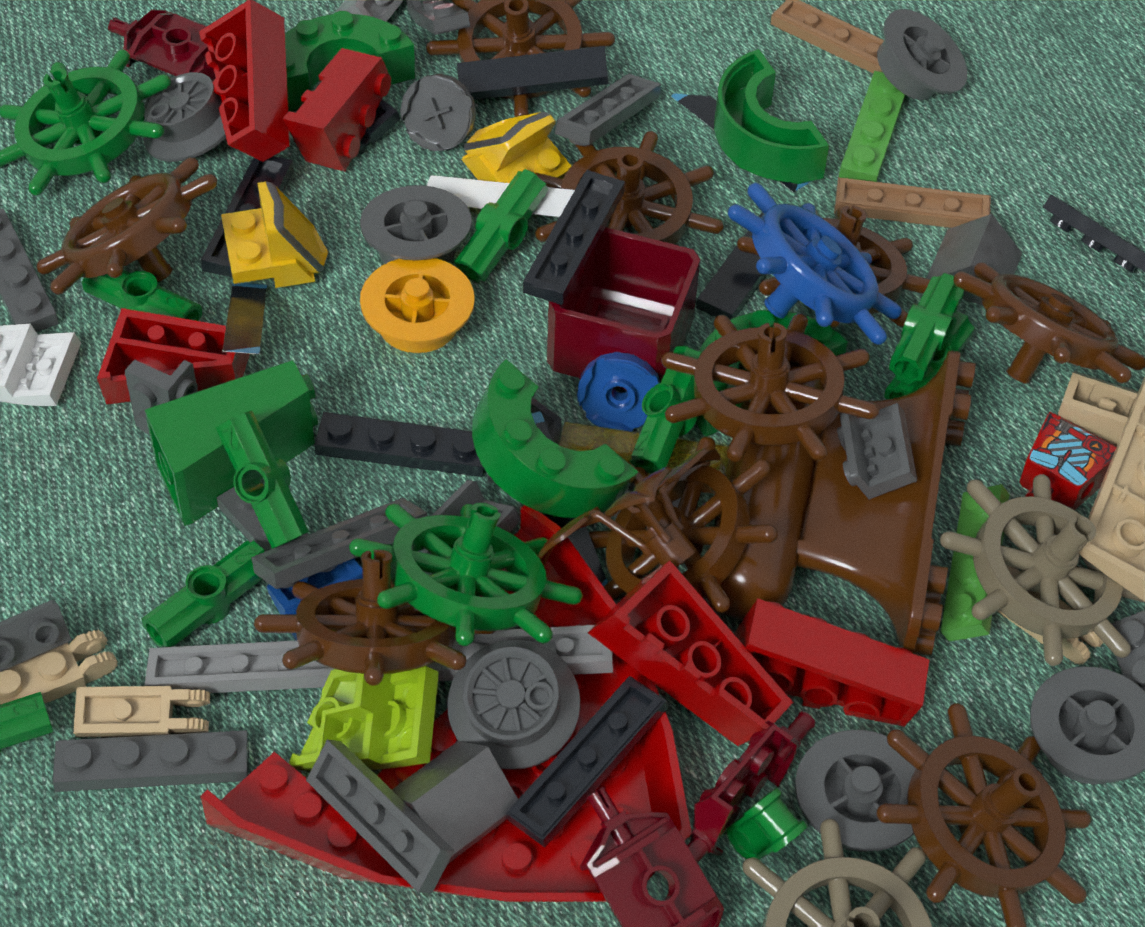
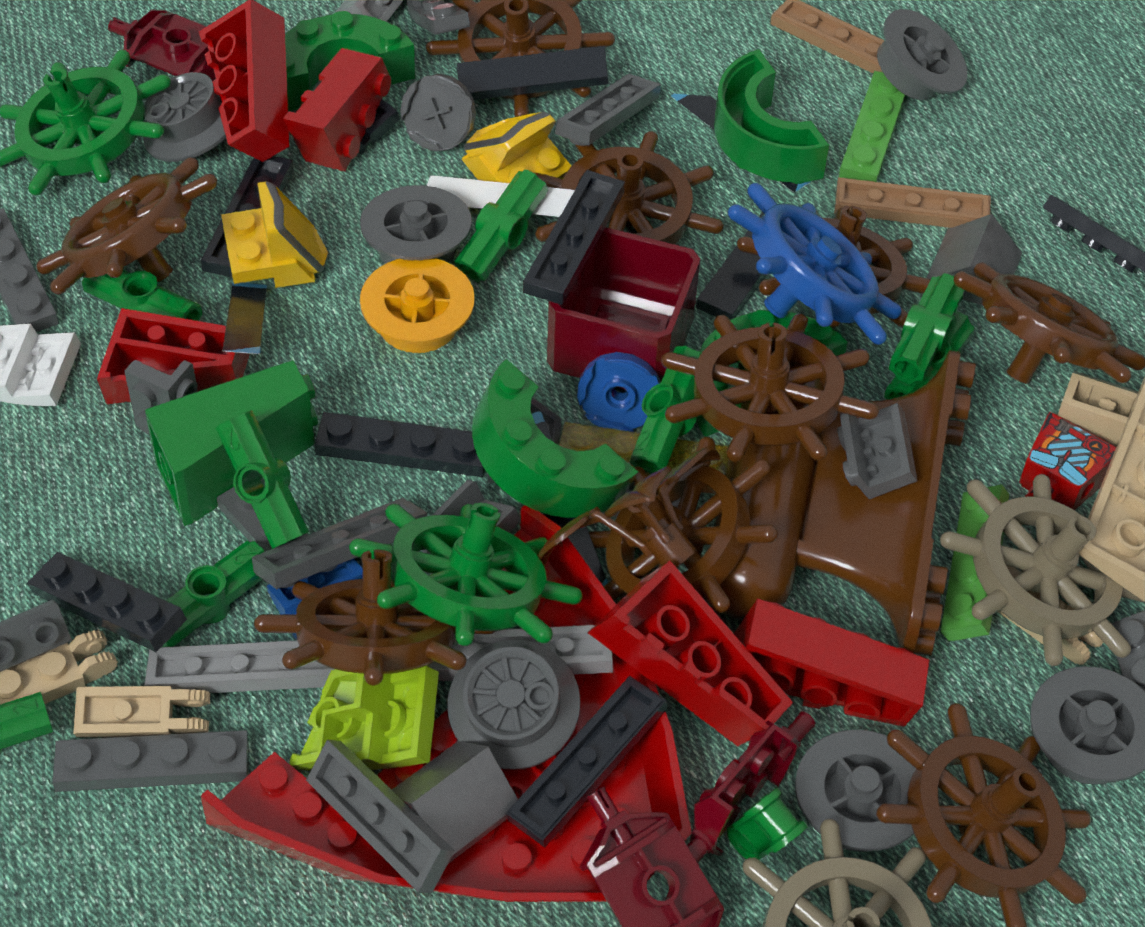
none -> black plate [27,552,187,653]

